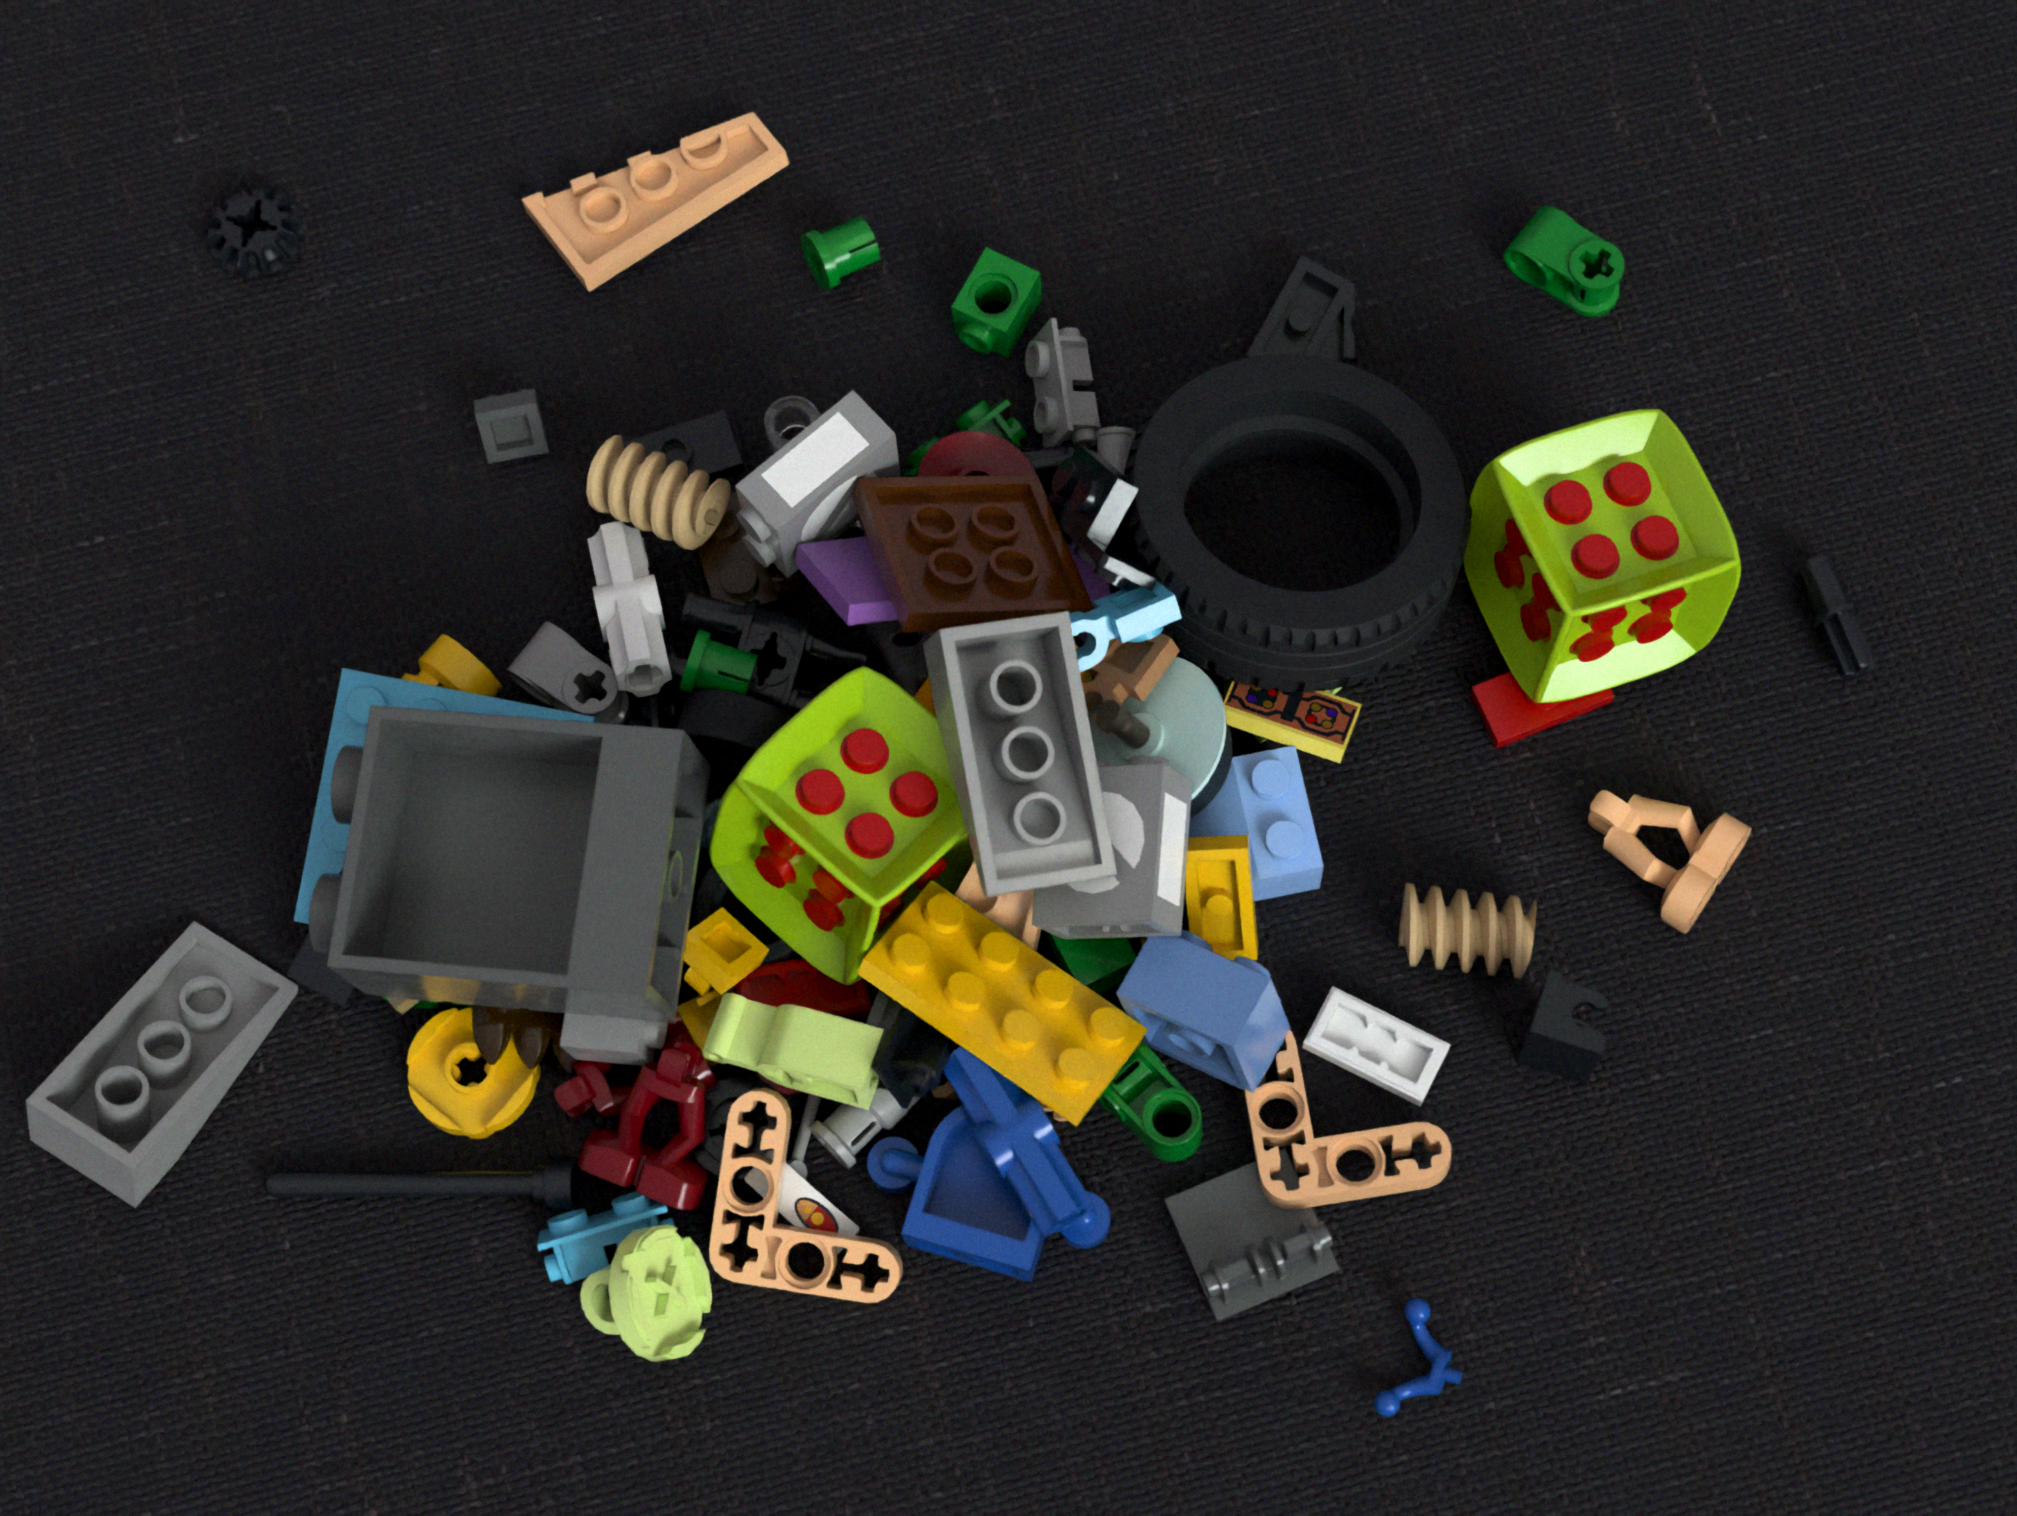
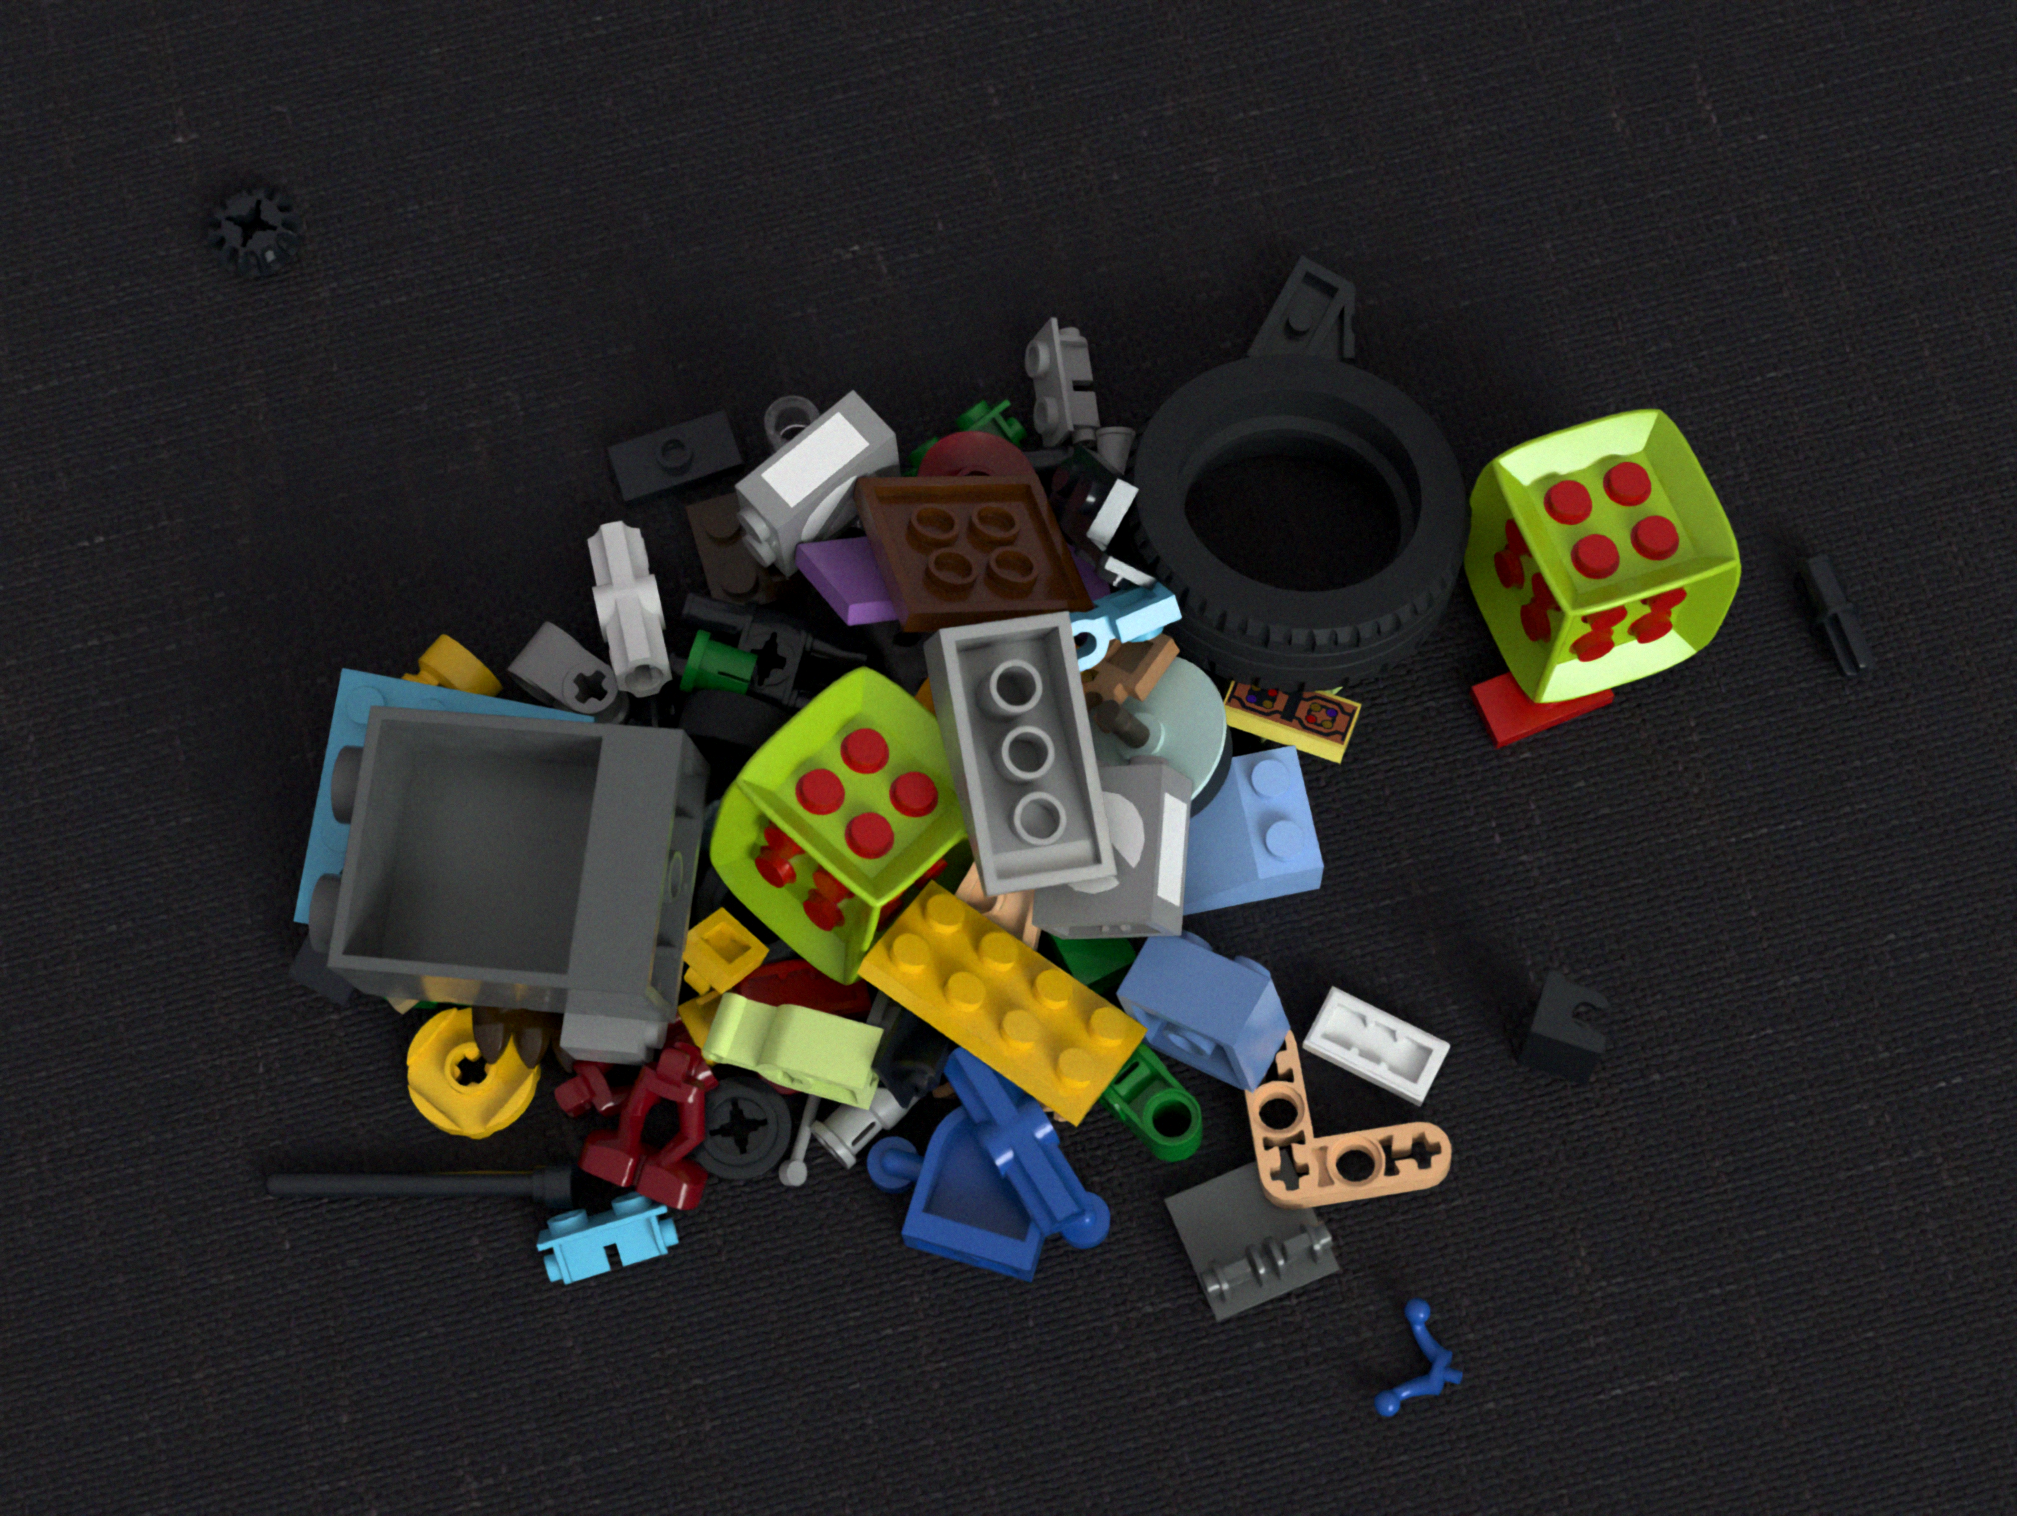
light grey slope [26,921,298,1208] -> none
dark grey tile [474,389,549,464] -> none
light nougat wing [521,112,789,292] -> none
yellowish green tile [580,1224,712,1362] -> none
tan piece [586,435,731,550] -> none
light nougat beam [709,1088,903,1303] -> none
white sticker [745,1150,859,1255] -> none
green bush [801,217,880,291] -> none
green brick [951,247,1042,358] -> none
yellow plate [1140,835,1258,961] -> none
tan piece [1398,883,1537,979] -> none
green piece [1503,205,1624,317] -> none
light nougat piece [1588,790,1751,934] -> none

